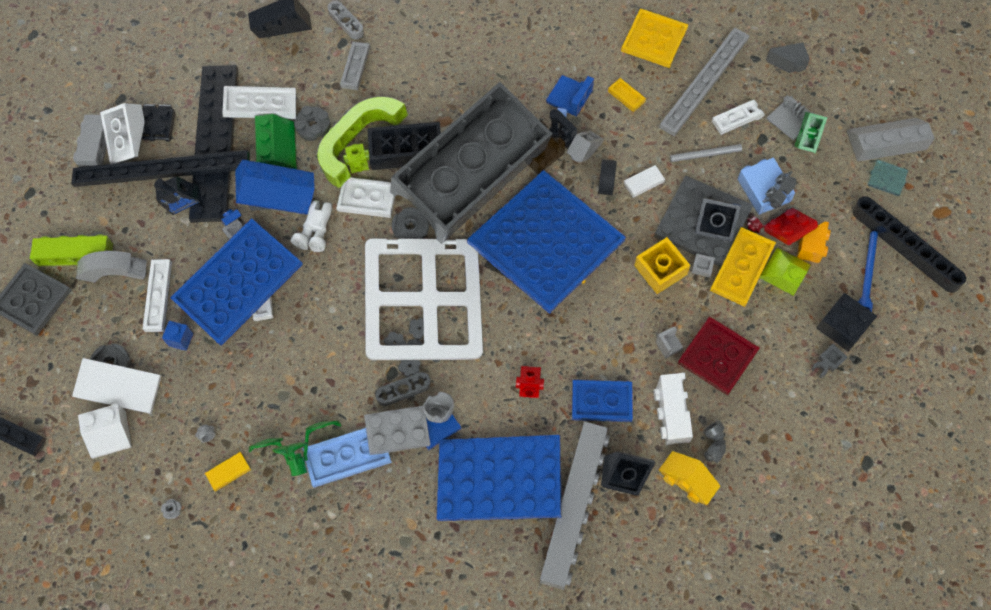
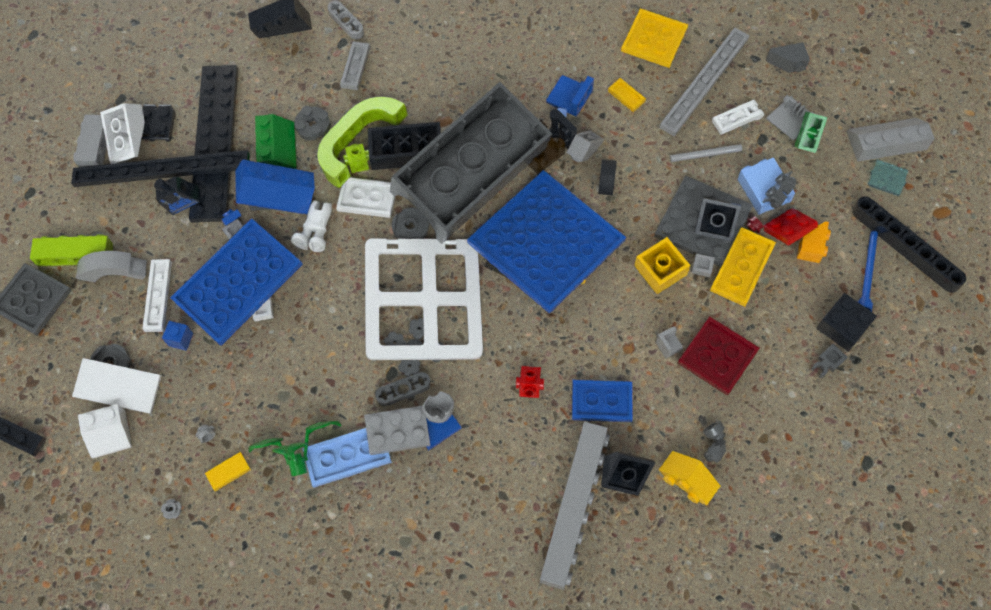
white plate [223,86,296,119] -> none
blue plate [437,435,561,521] -> none
white tile [624,165,665,198] -> none
white wedge [654,373,693,445] -> none
lime slope [759,247,811,296] -> none

